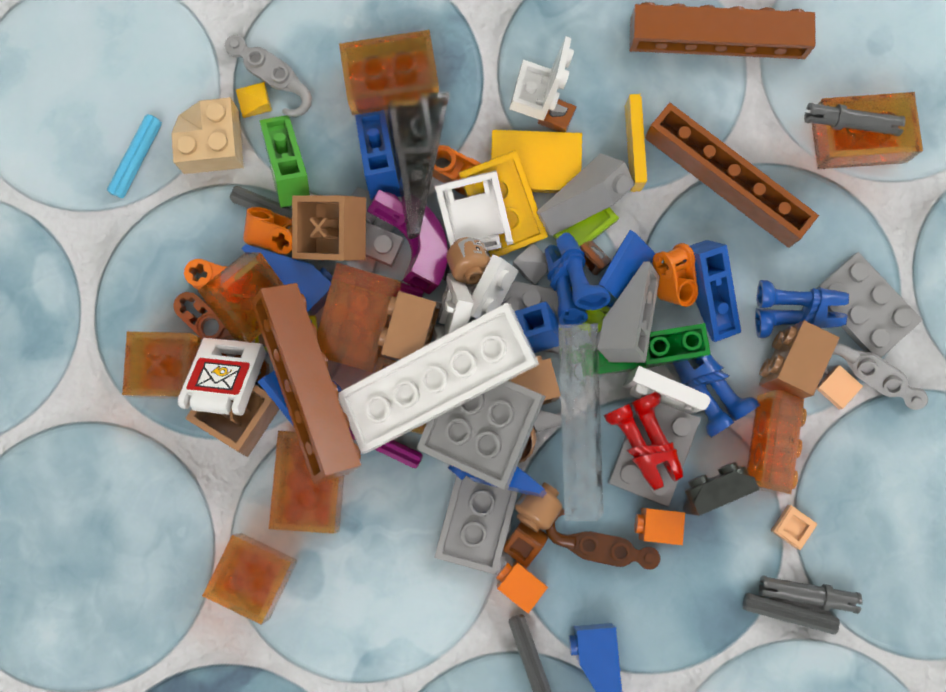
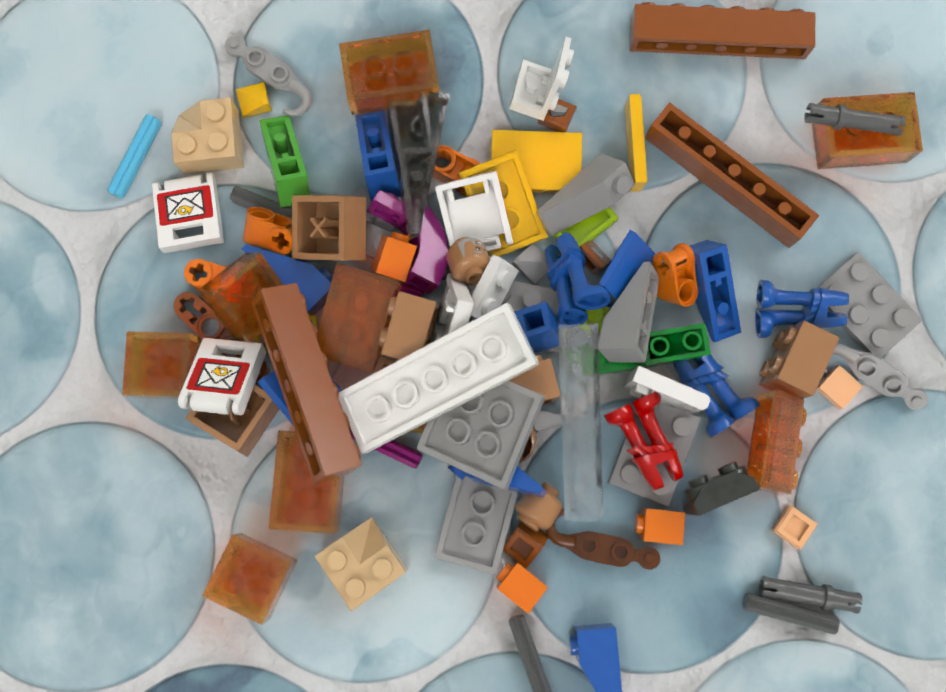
none -> container [152,172,224,253]
none -> tan slope [314,517,408,611]
none -> orange brick [371,231,417,282]

